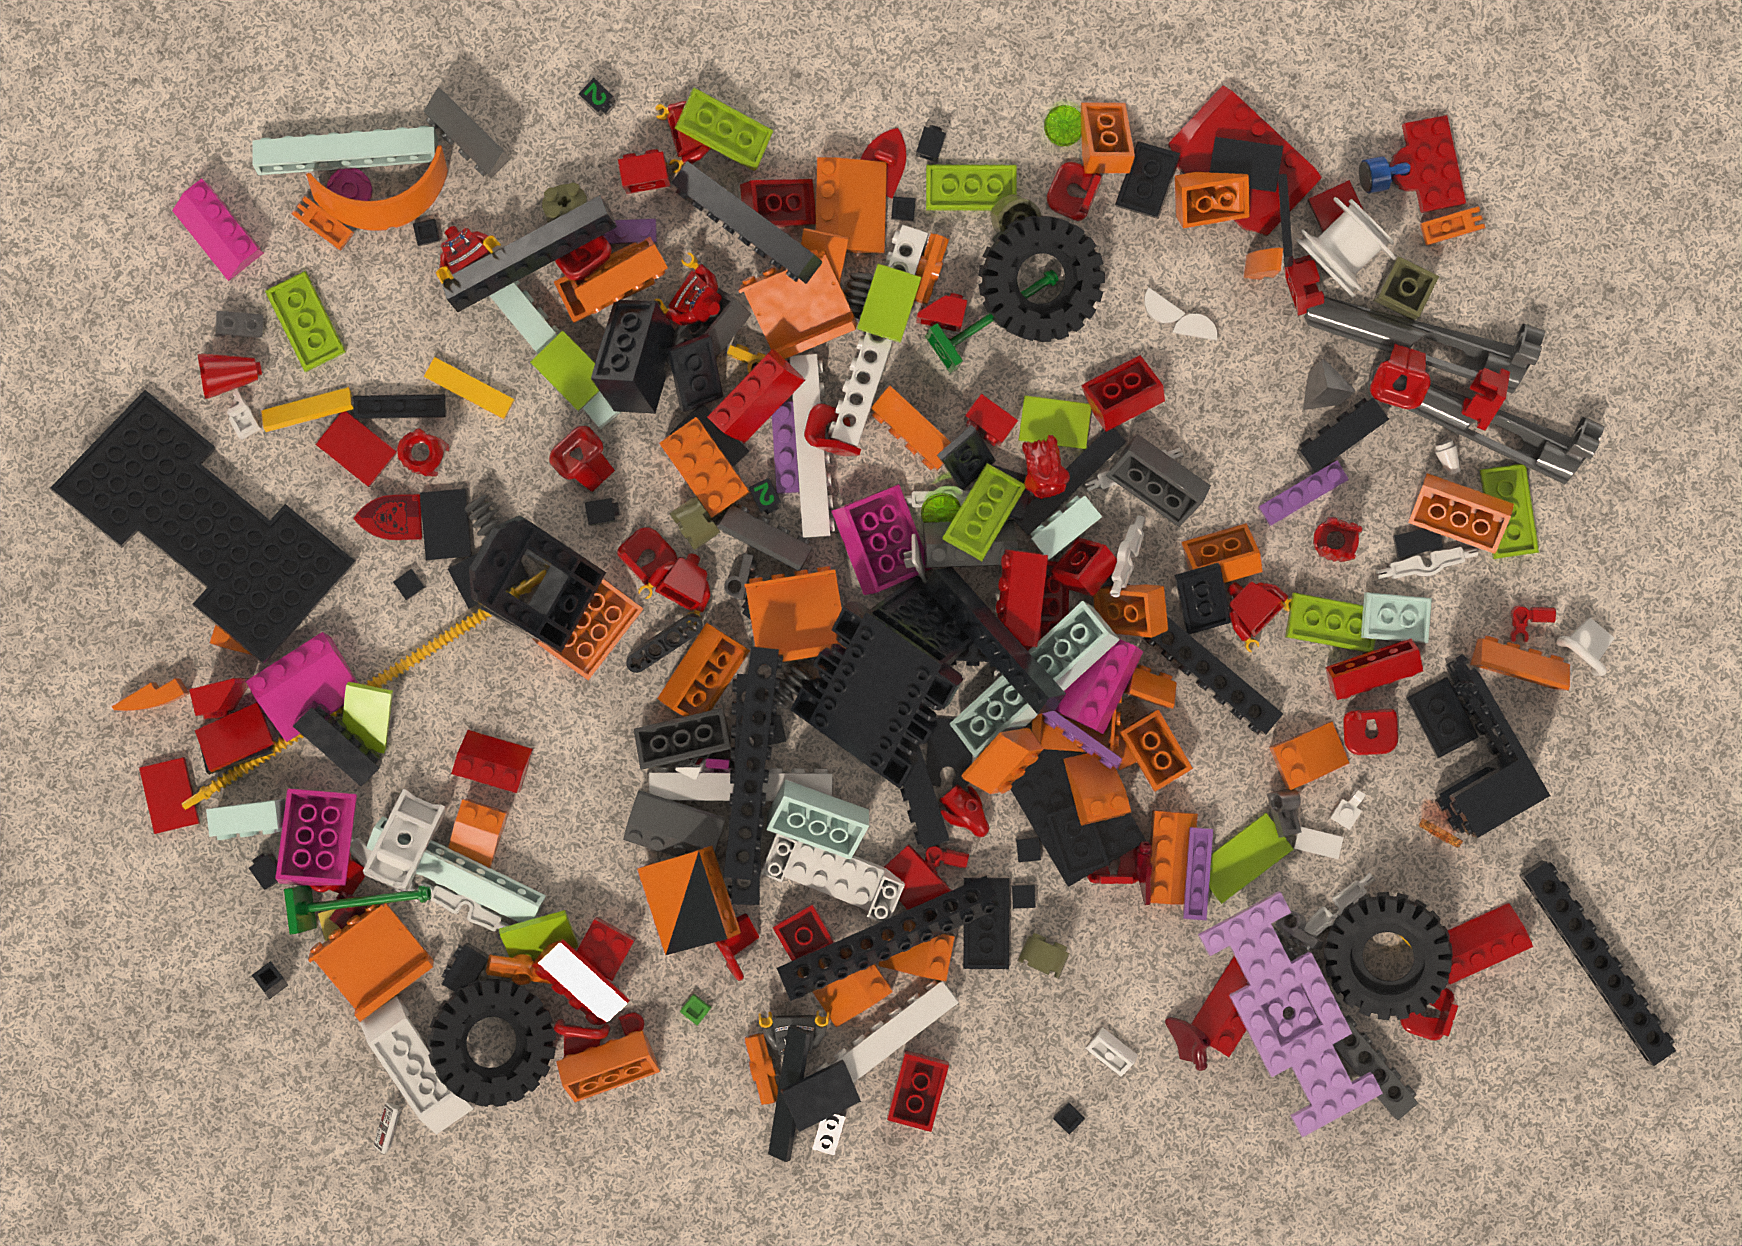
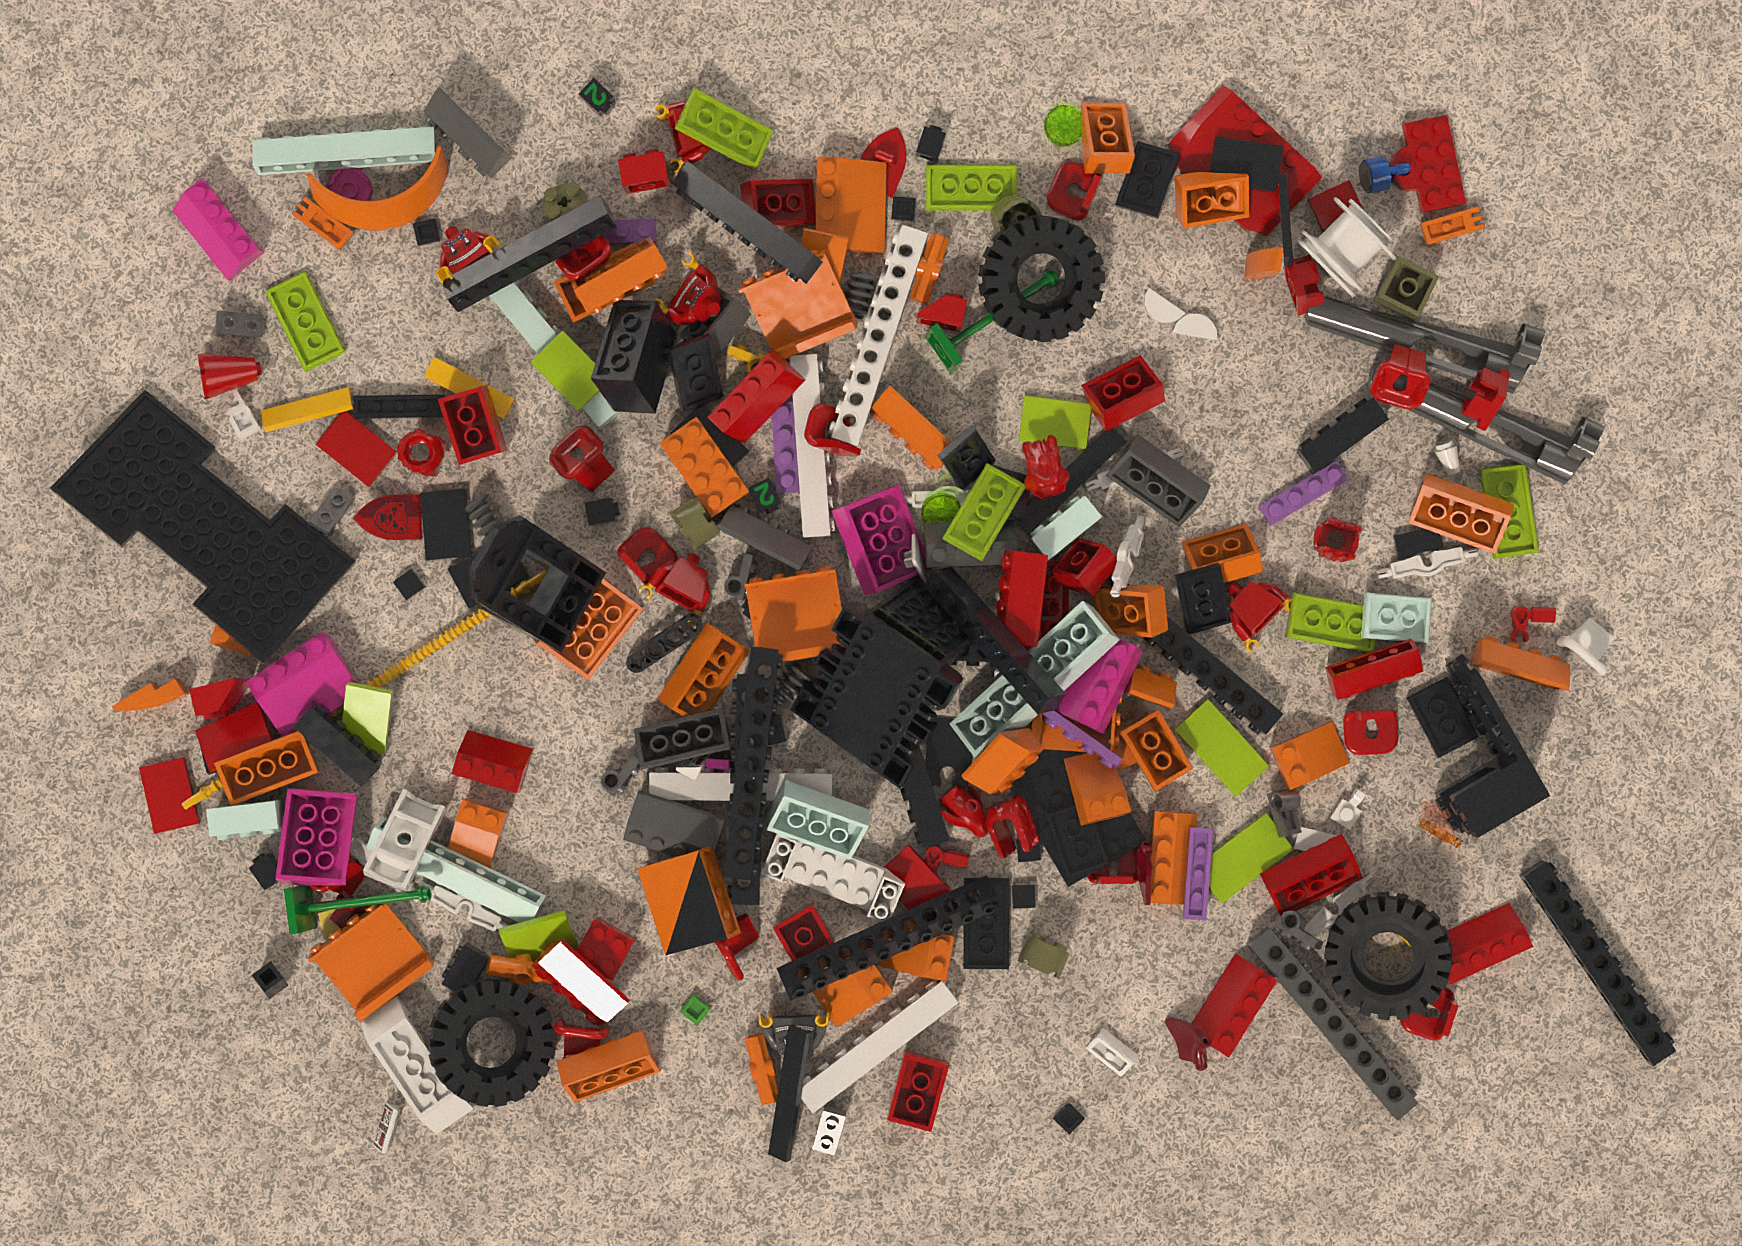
red tile [618,1012,645,1037] -> none
black tile [781,1059,861,1132] -> none
lime tile [857,264,921,343] -> none
red brick [964,394,1018,446] -> none
lavender piece [1198,891,1383,1137] -> none
flat silver slope [1303,358,1356,410] -> none
none -> orange slope [214,731,321,806]
none -> flat silver plate [309,486,354,537]
none -> red brick [438,385,508,465]
none -> flat silver plate [601,754,640,796]
none -> red piece [985,796,1040,859]
none -> lime tile [1174,699,1269,797]
none -> red slope [1260,834,1363,916]

